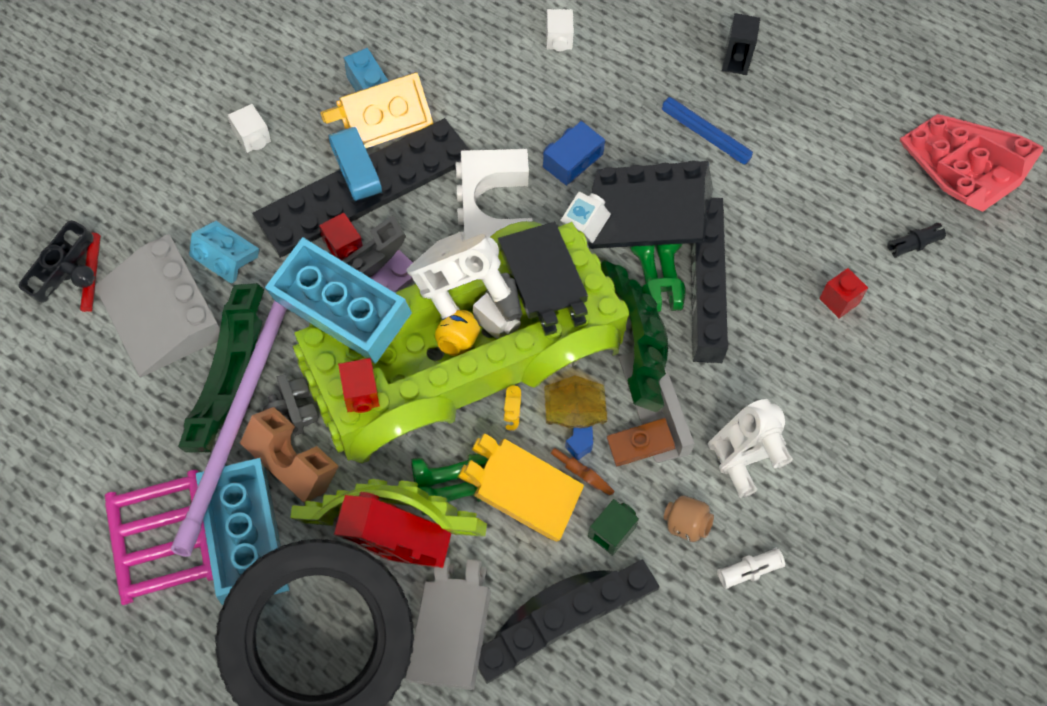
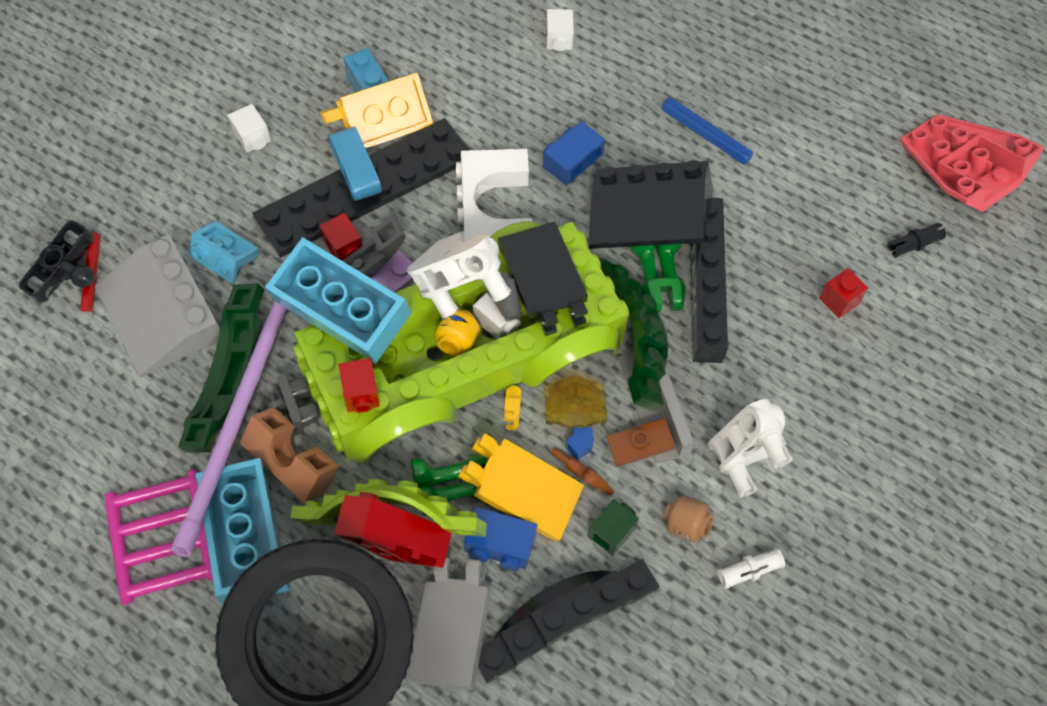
white brick [560,192,611,243] -> none
black brick [722,13,761,75] -> none
none -> blue brick [464,507,538,571]

